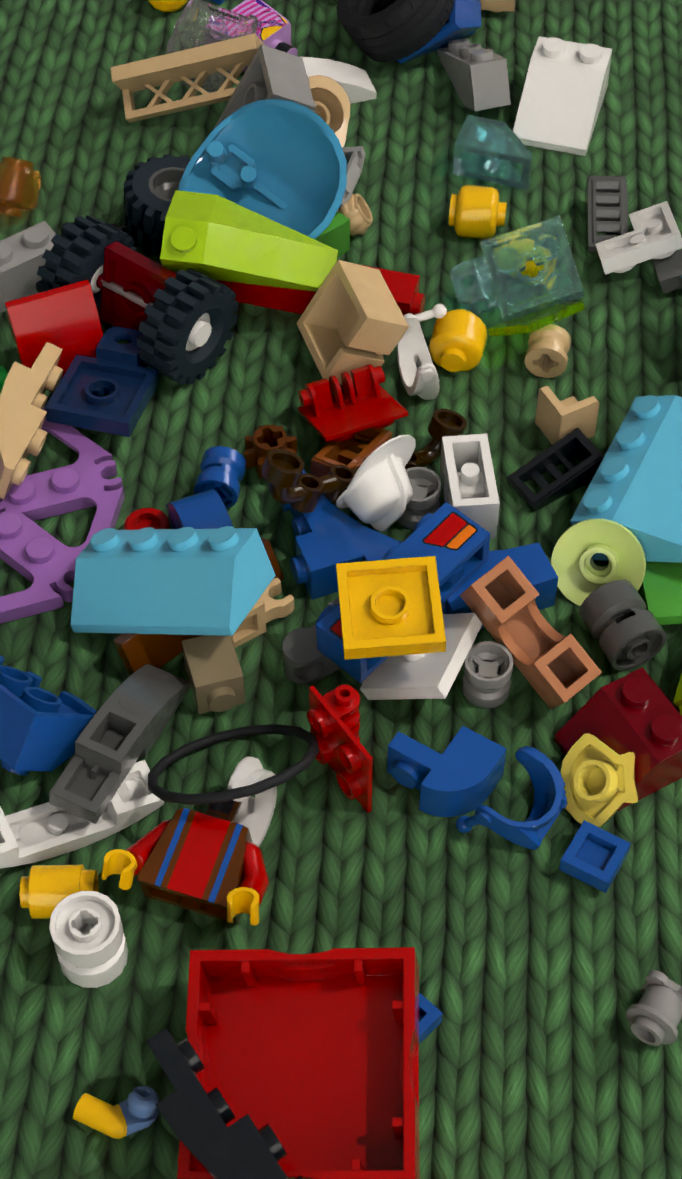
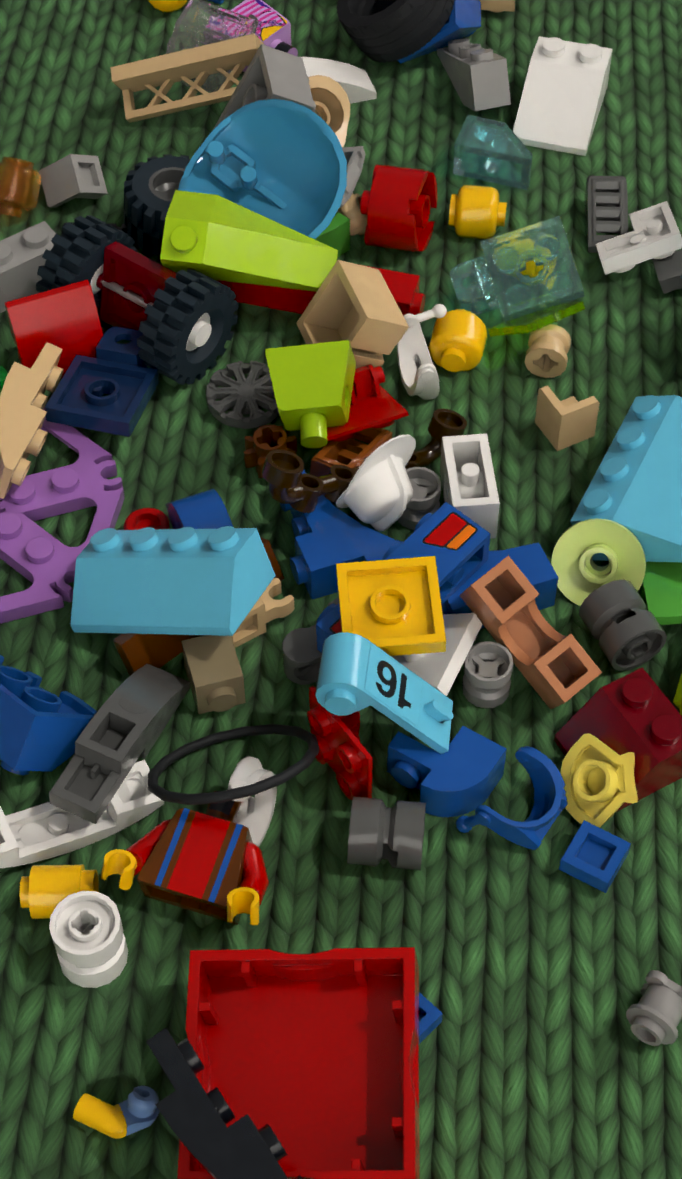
blue wheel [194,446,246,509] -> none
black slope [506,427,604,512] -> none
none -> light grey panel [39,154,108,208]
none -> dark grey wheel [206,361,279,429]
none -> lime torso [265,340,356,448]
none -> medium azure door [315,632,454,754]
none -> dark grey wheel [347,797,426,871]
none -> red brick [360,164,437,251]

